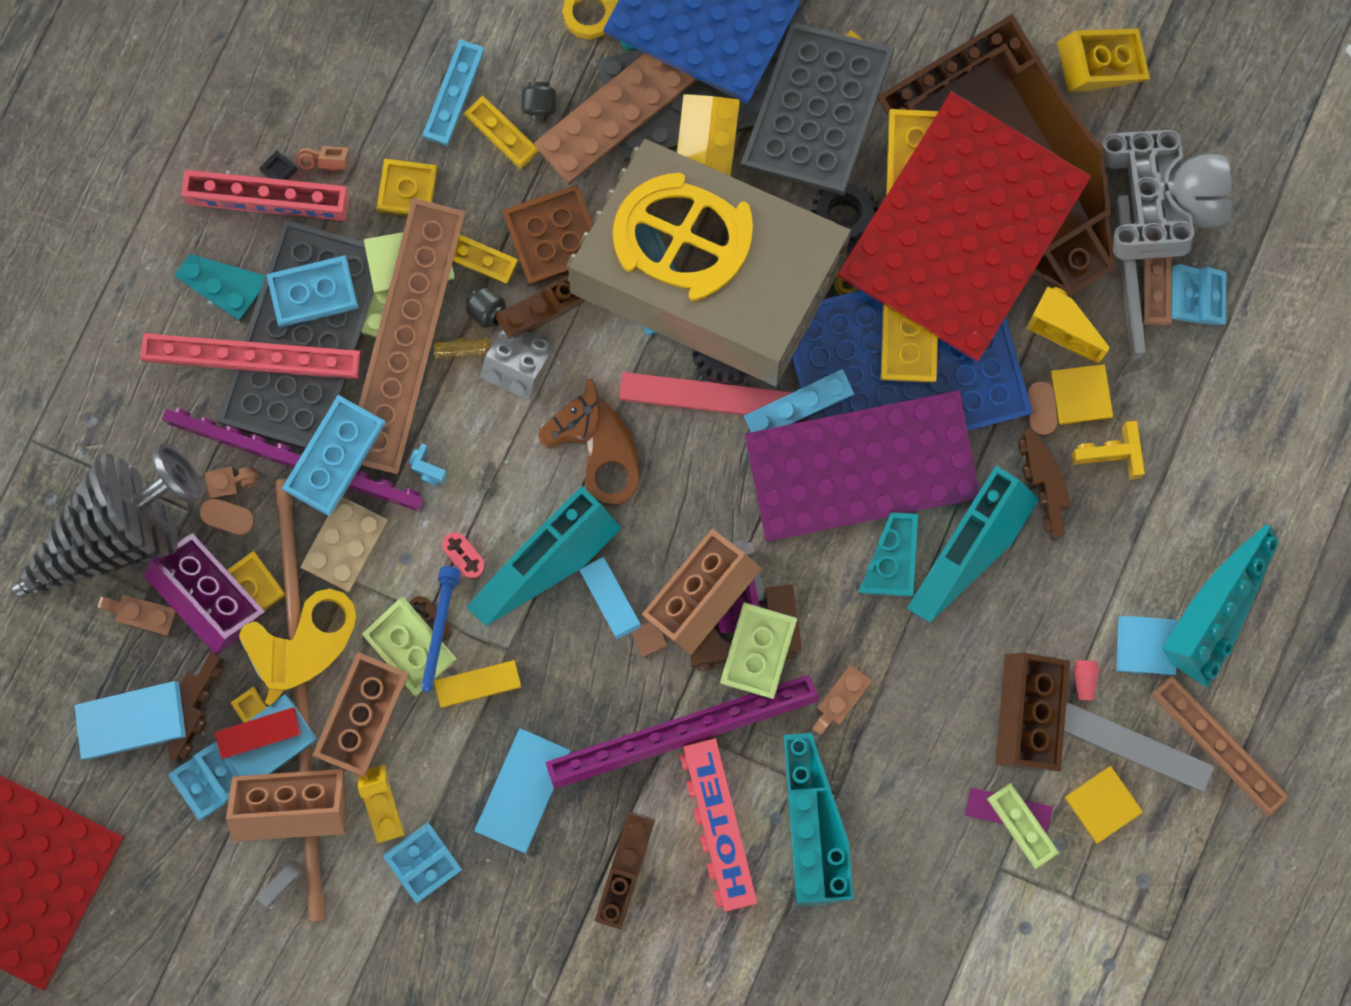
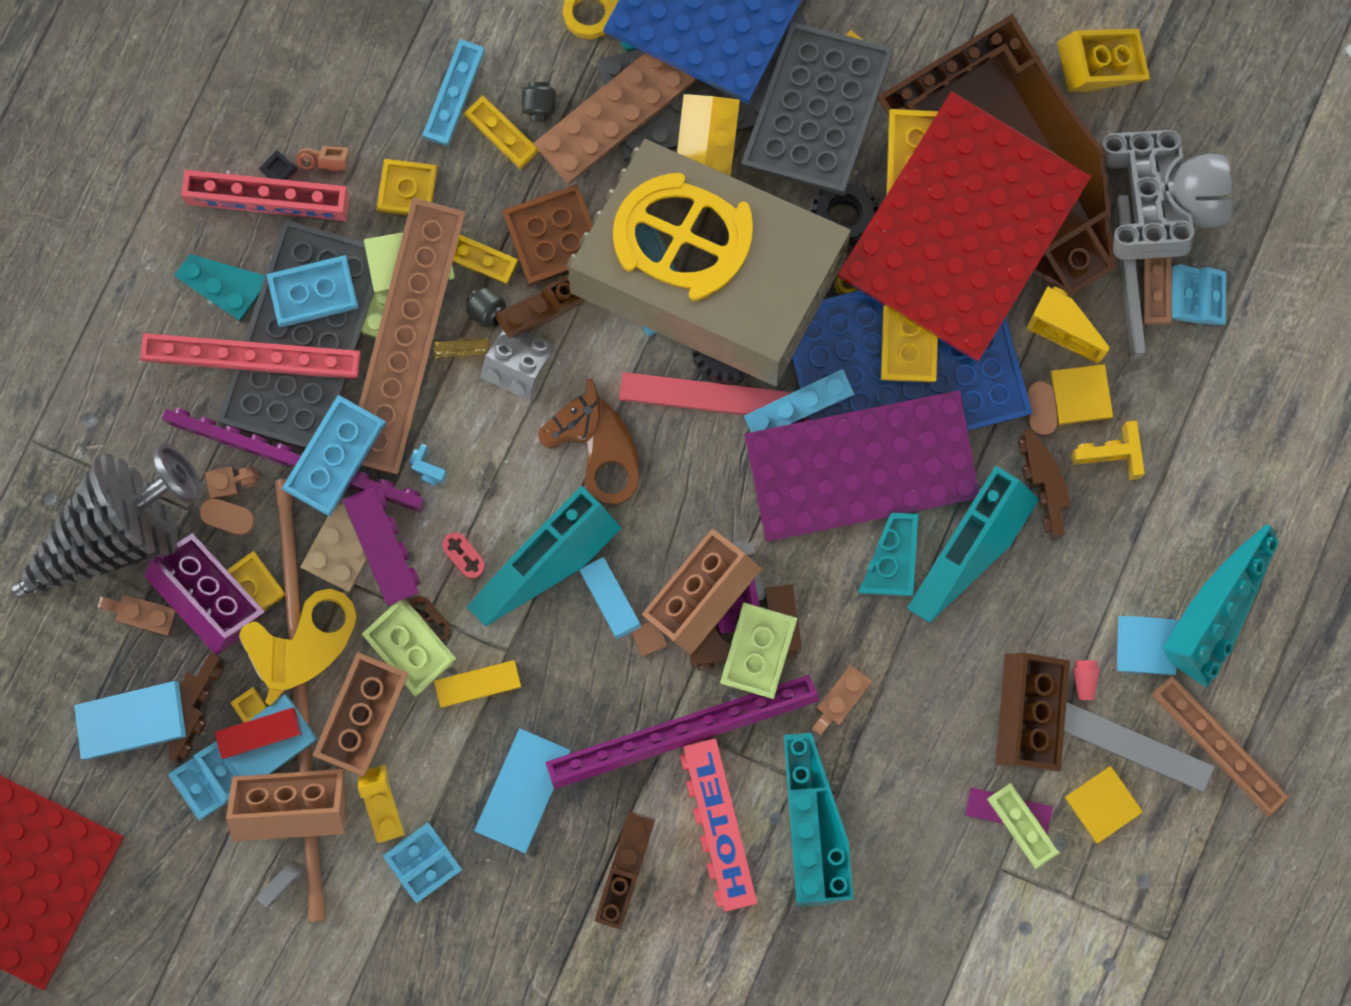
blue piece [421,566,461,693] -> none
none -> magenta brick [342,487,421,606]

